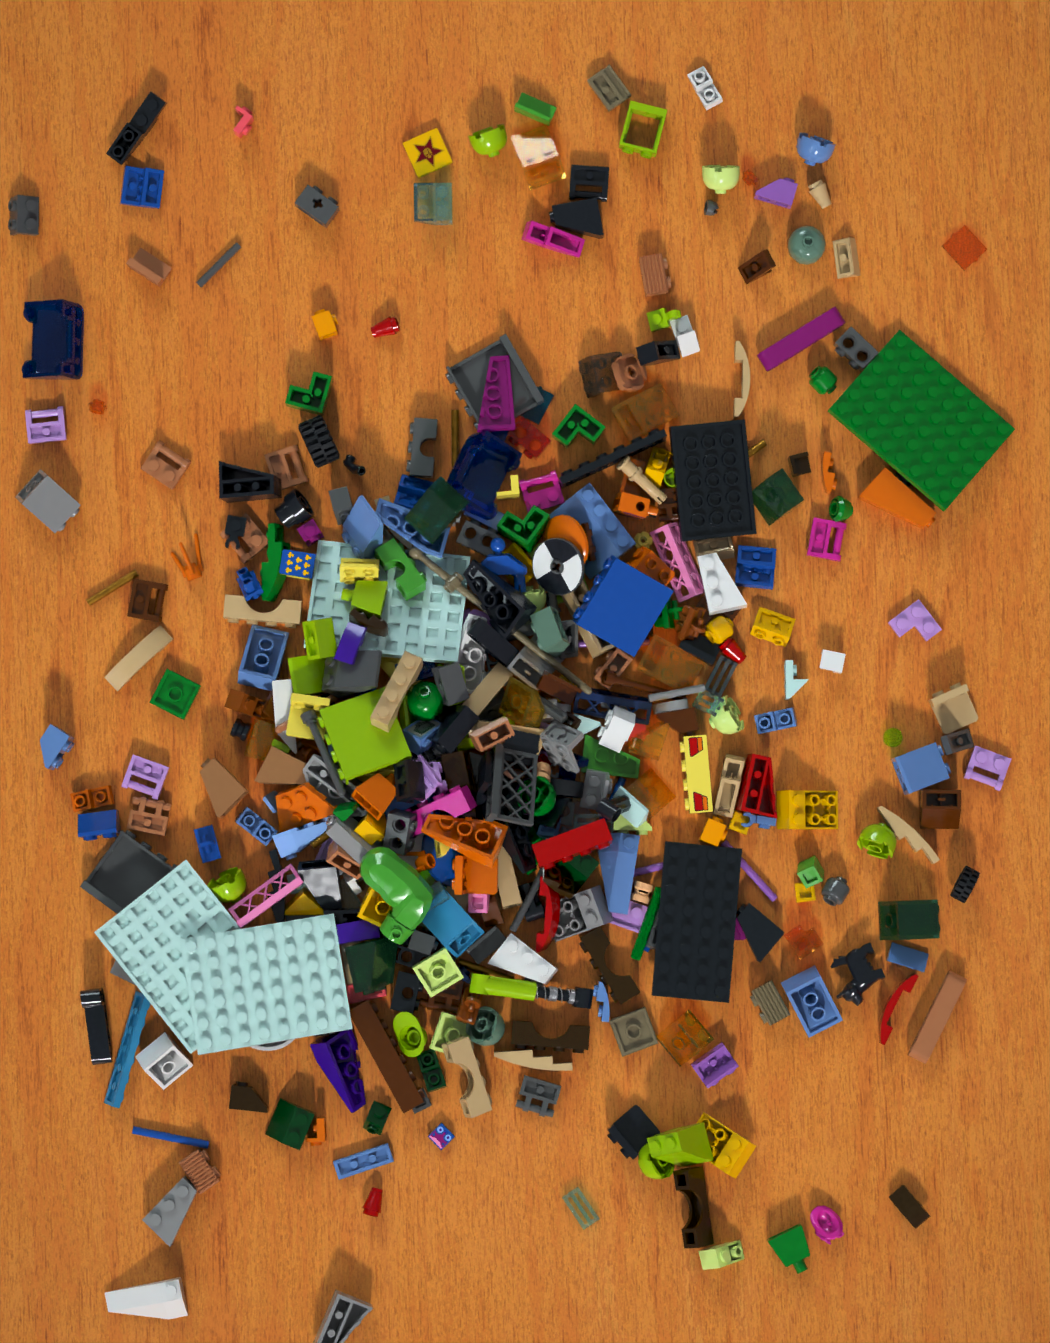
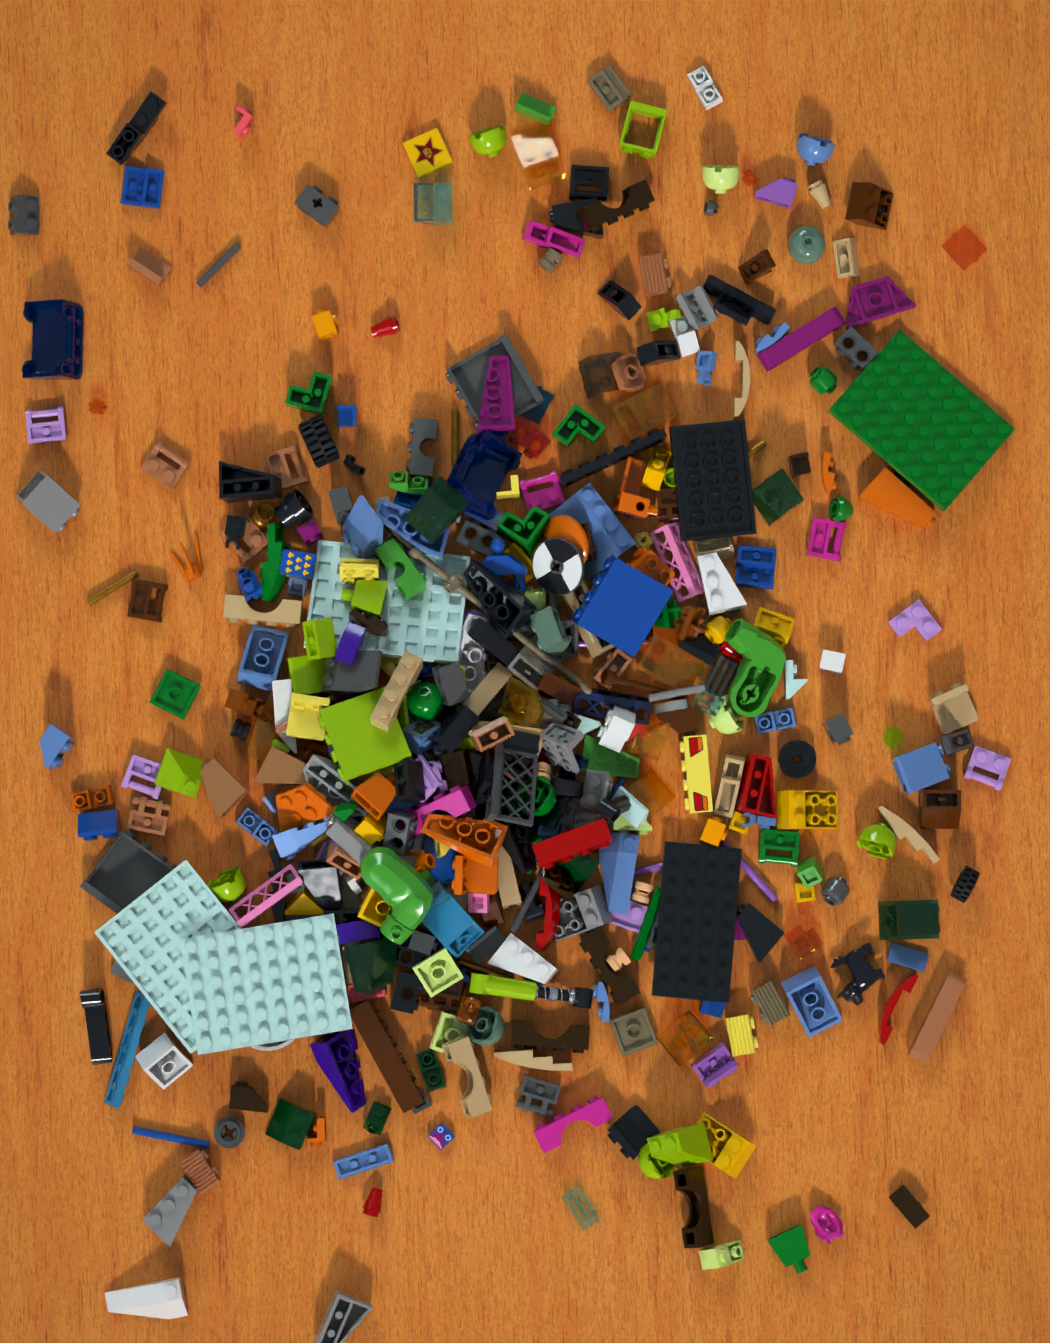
tan slope [104,625,173,692] -> none
blue hips [194,825,222,863] -> none
dark grey piece [300,710,346,796] -> none
lime piece [393,1012,427,1057] -> none
tan pin [616,456,667,505] -> none
none -> lime slope [154,748,203,799]
none -> dark grey gear [214,1117,245,1148]
none -> pearl gold wheel [251,503,275,528]
none -> sand blue tile [287,576,309,597]
none -> blue panel [337,405,357,427]
none -> bright green slope [389,471,428,495]
none -> dark pink arch [533,1095,613,1153]
none -> dark tan wheel [537,247,563,274]
none -> dark brown arch [575,180,655,233]
none -> black slope [597,280,642,320]
none -> light nougat wheel [605,947,631,973]
none -> light grey bracket [676,285,719,330]
none -> medium blue plate [695,351,717,385]
none -> blue panel [699,1001,726,1018]
none -> black bracket [703,274,776,326]
none -> bright green piece [725,618,787,717]
none -> light yellow brick [725,1014,758,1057]
none -> medium blue slope [754,323,790,354]
none -> green plate [758,829,800,867]
none -> black plate [777,740,816,779]
none -> dark grey brick [823,713,853,745]
none -> reddish brown slope [845,182,894,230]
none -> magenta wing [845,276,916,330]

